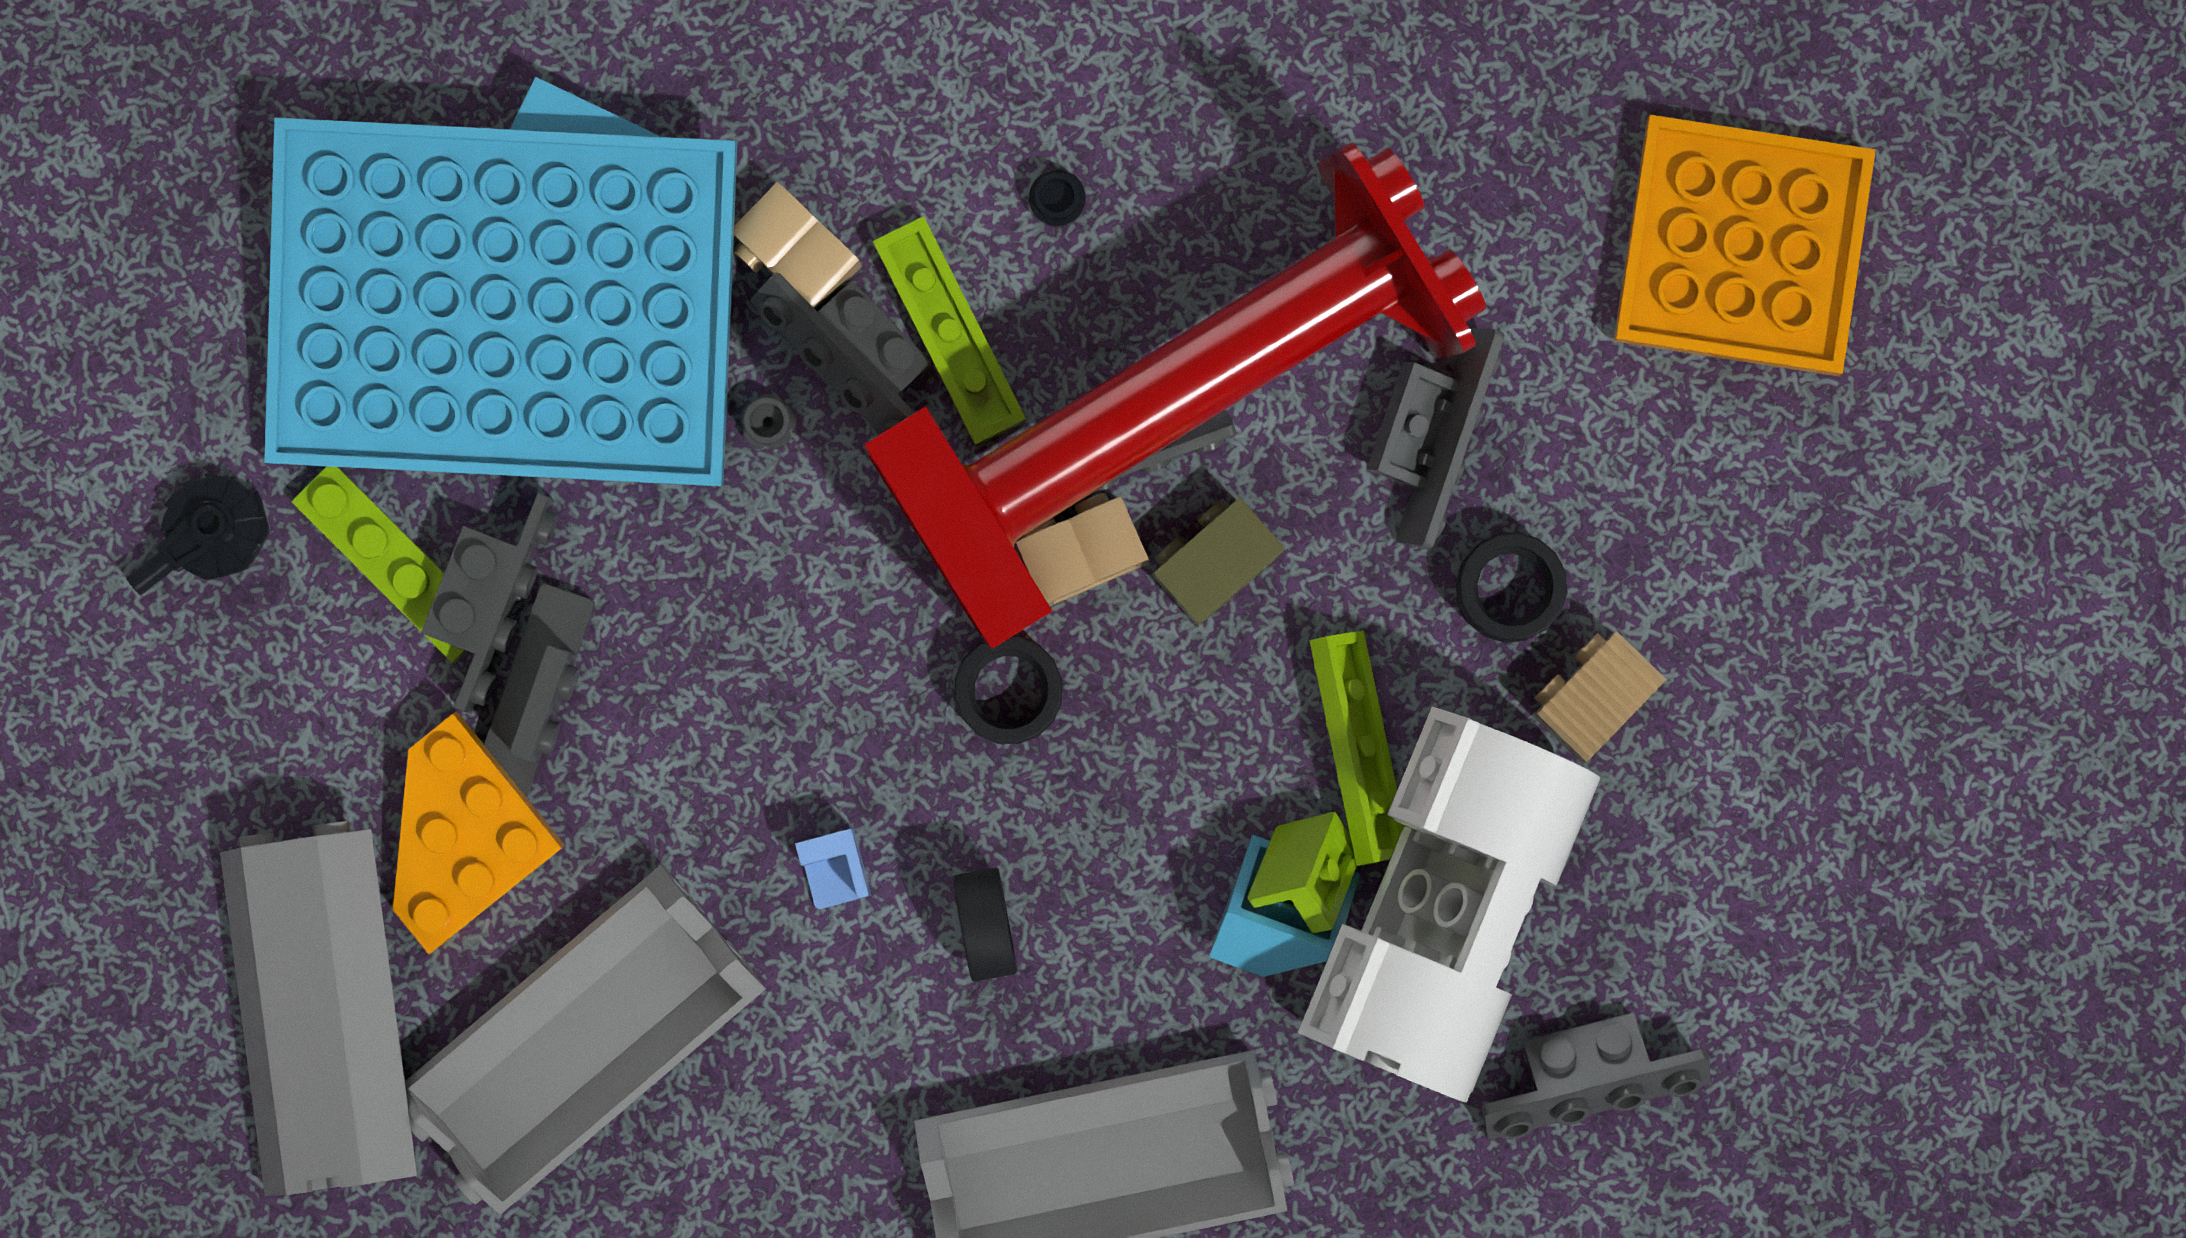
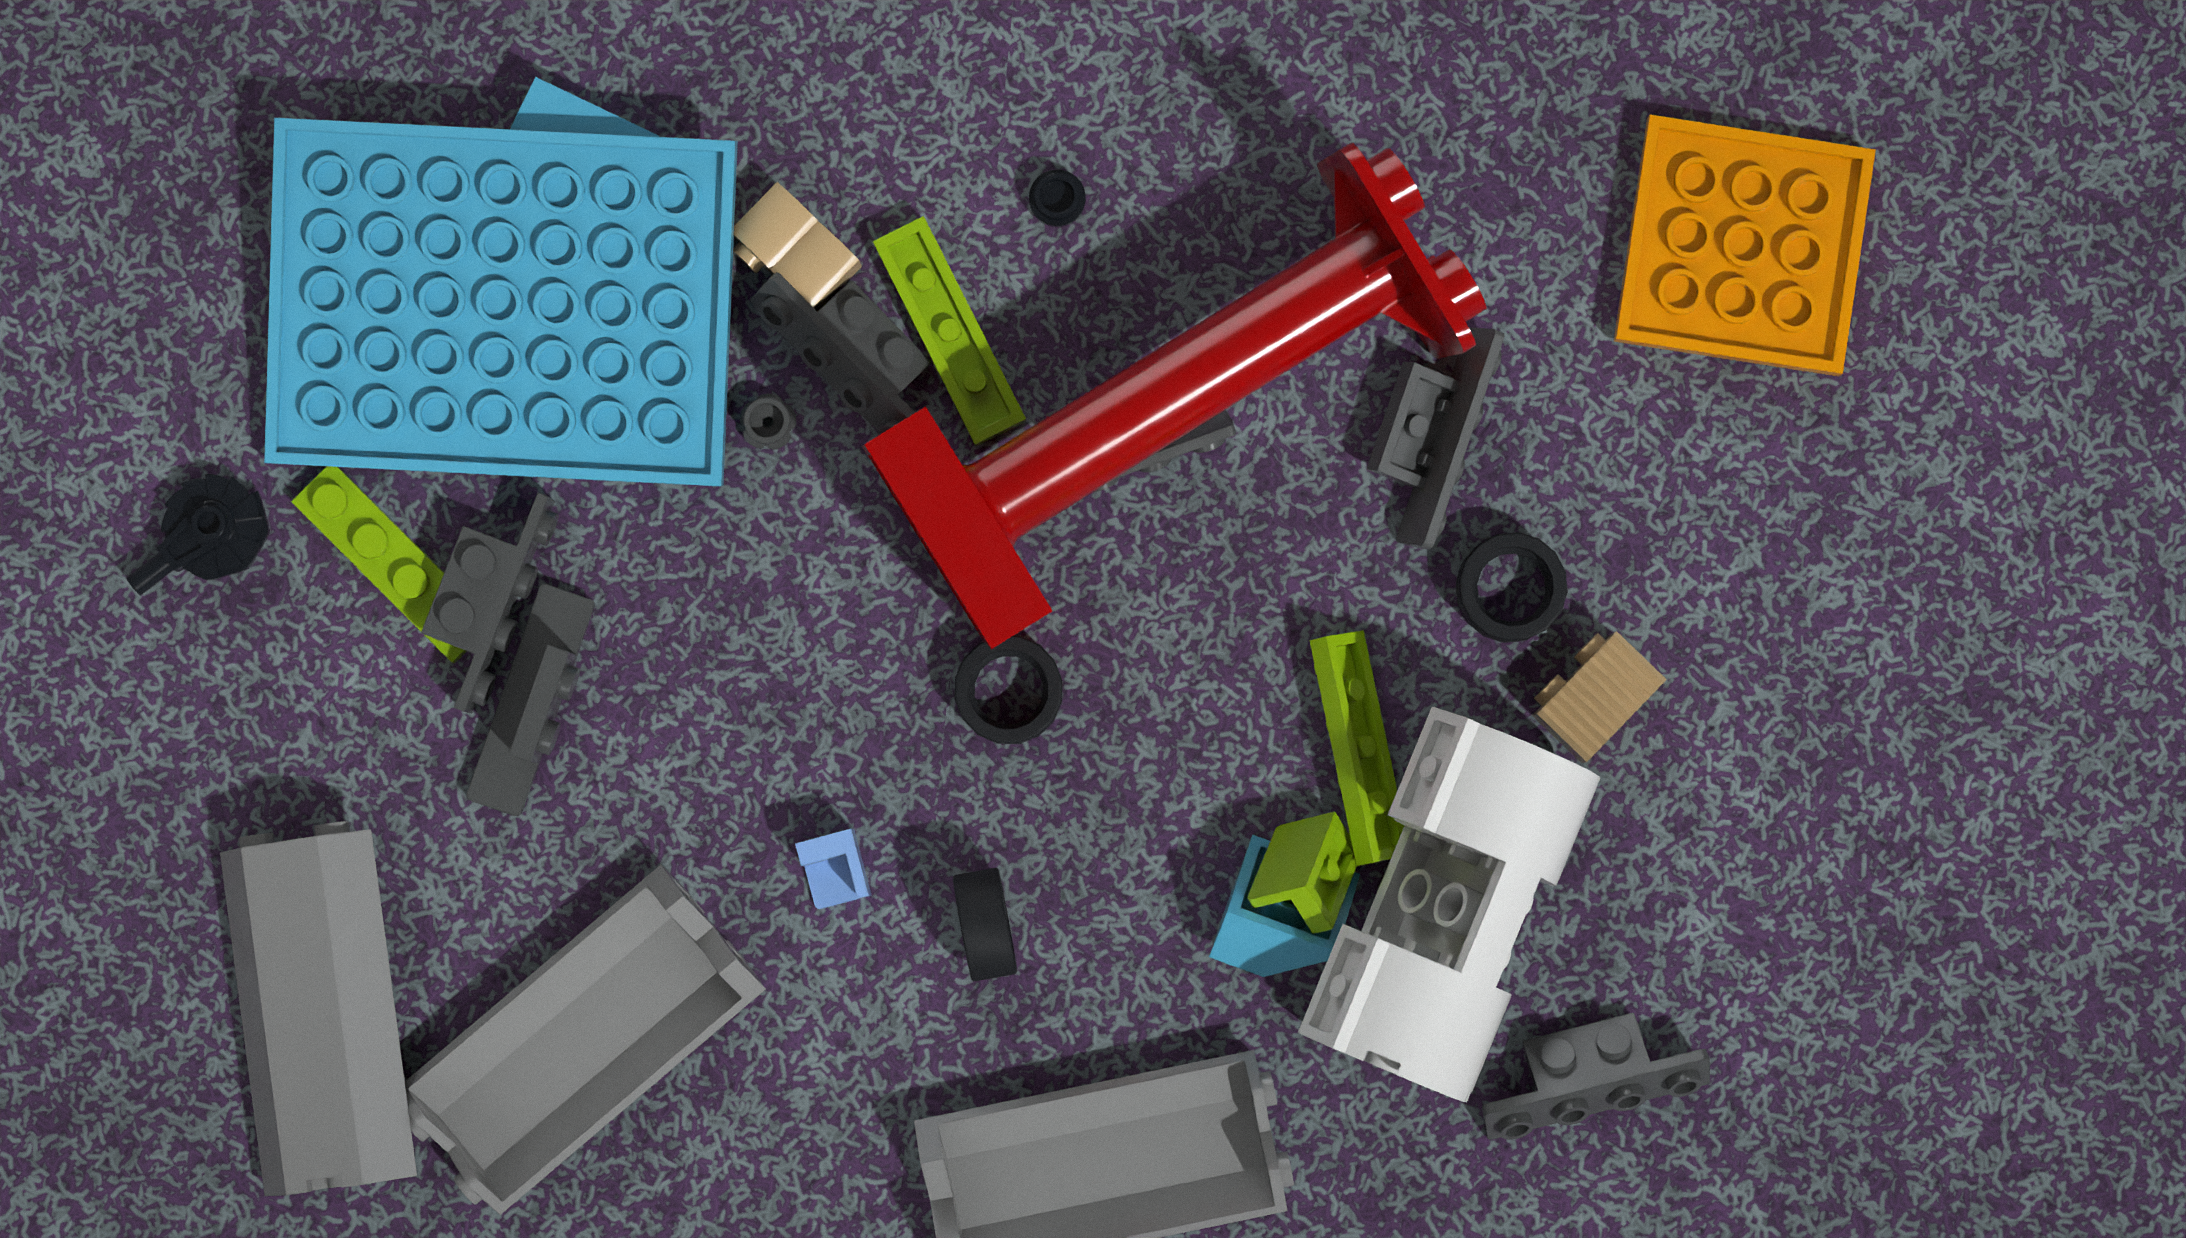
light orange plate [393,711,565,954] -> none
tan brick [1016,493,1149,606] -> none
olive brick [1153,497,1285,628] -> none

